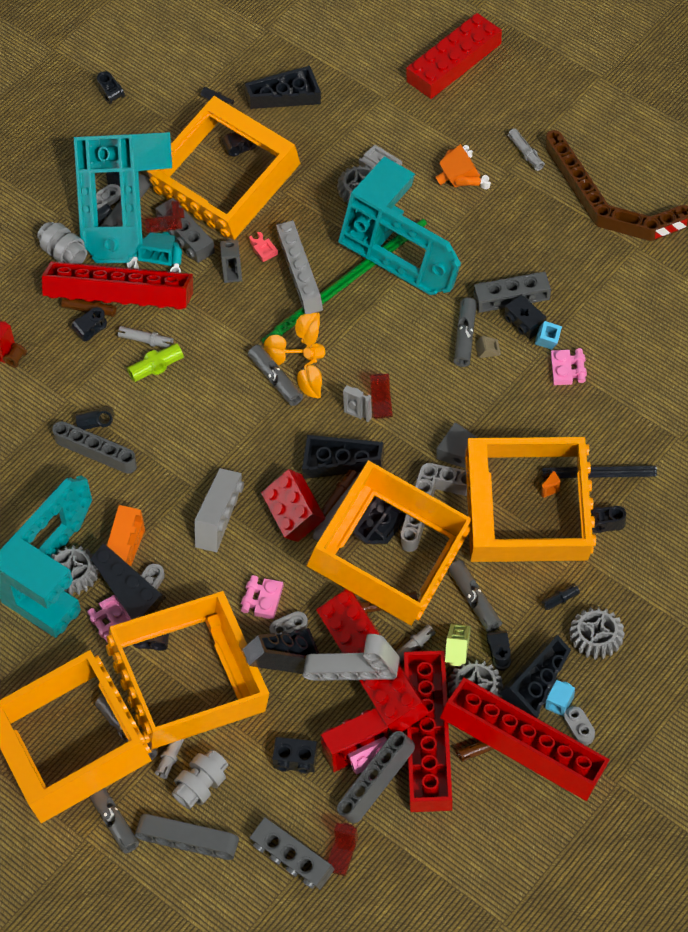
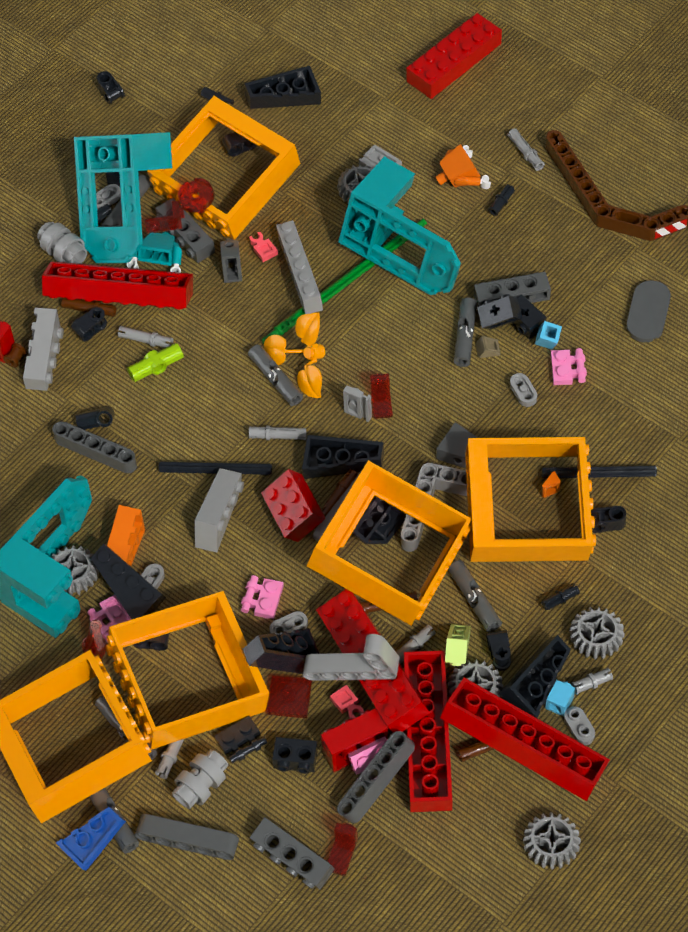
none -> light grey wedge [23,307,64,391]
none -> blue wing [56,807,126,871]
none -> clear red plate [81,620,107,661]
none -> black axle [158,461,272,475]
none -> clear red plate [178,178,215,213]
none -> black plate [214,716,267,764]
none -> light grey pin [249,425,306,441]
none -> clear red plate [266,675,312,718]
none -> coral plate [330,685,364,719]
none -> black brick [477,294,522,330]
none -> black axle [488,184,515,216]
none -> light grey plate [510,373,537,407]
none -> light grey gear [523,812,581,869]
none -> light grey pin [571,668,613,695]
none -> dark grey tile [626,280,671,343]

